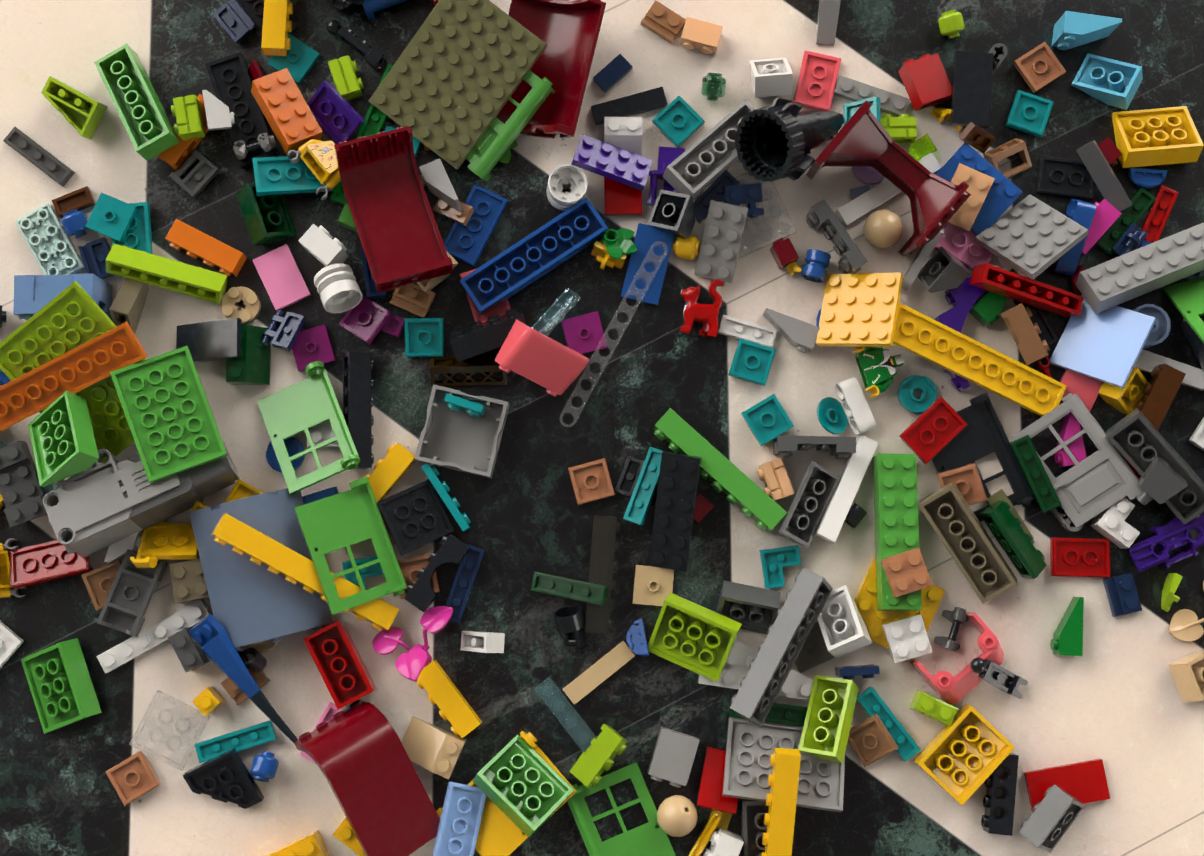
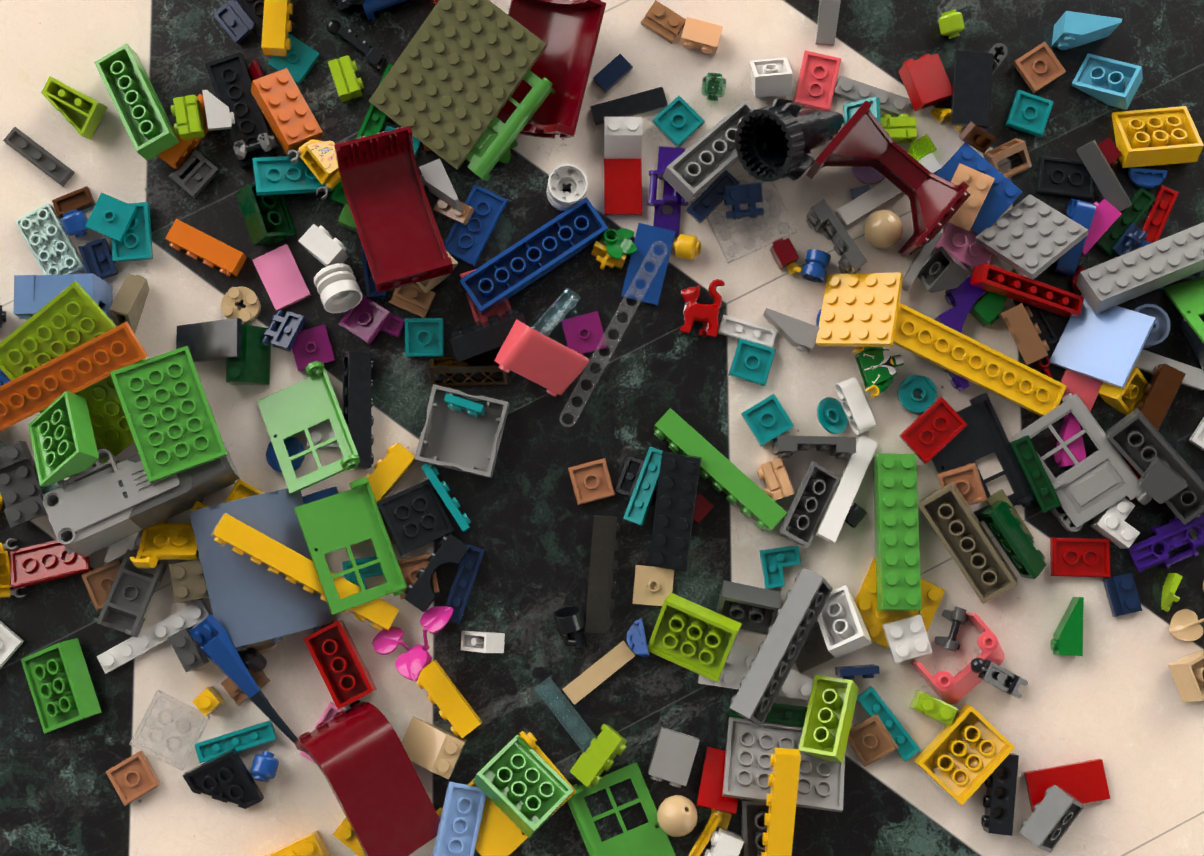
lime brick [105,244,227,304] -> none
dark purple tile [307,81,365,144] -> none
dark green tile [531,572,608,606] -> none
plate [571,134,652,191] -> none
black slope [647,189,695,239] -> none
light grey plate [695,200,749,283] -> none
nougat plate [880,548,933,598] -> none

